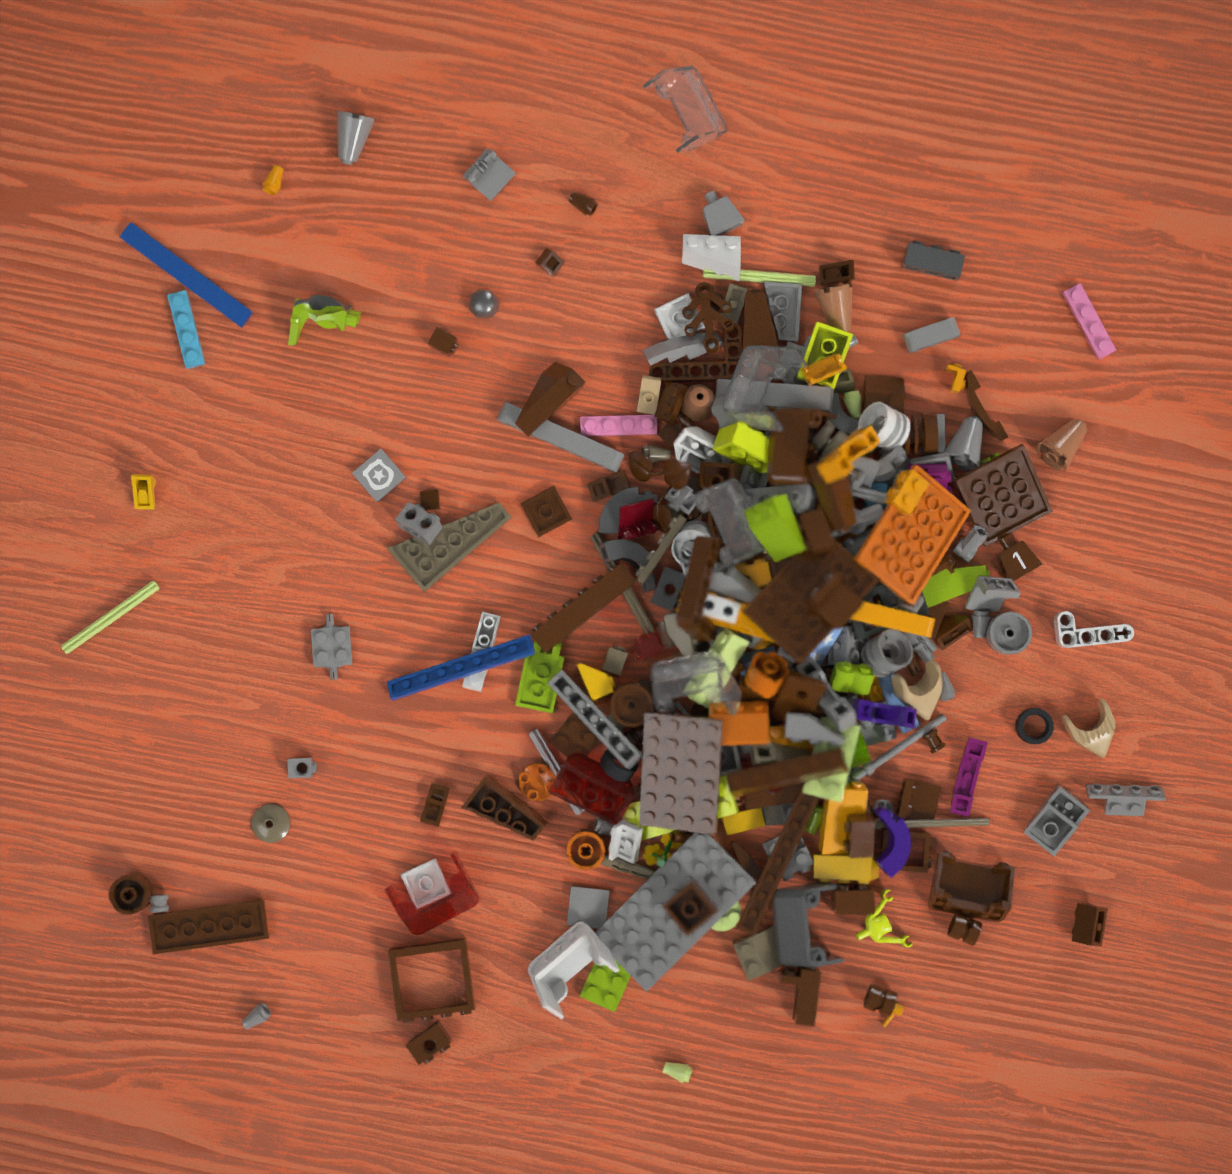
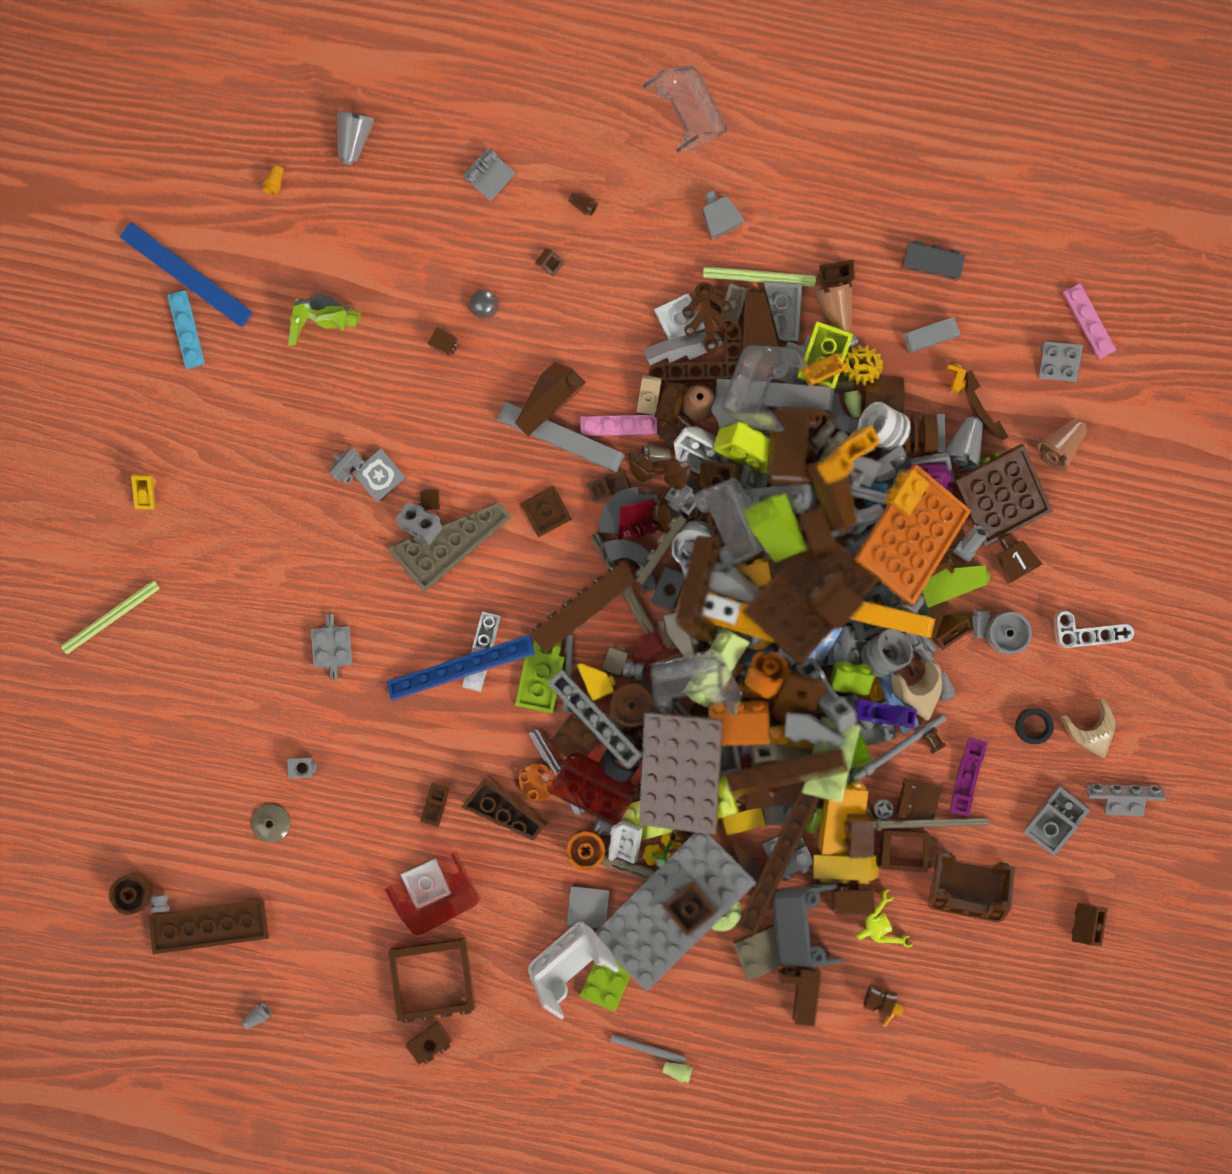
white wedge [682,234,741,281] -> none
dark purple arch [873,806,911,878] -> none
reddish brown wheel [947,913,982,946] -> none
light grey bracket [965,576,1021,612] -> none
none -> light grey hips [329,448,365,485]
none -> light grey bar [563,635,573,712]
none -> light grey bar [610,1034,686,1064]
none -> light grey wheel [623,659,646,681]
none -> yellow gear [844,345,883,385]
none -> light grey hinge [1039,341,1083,382]

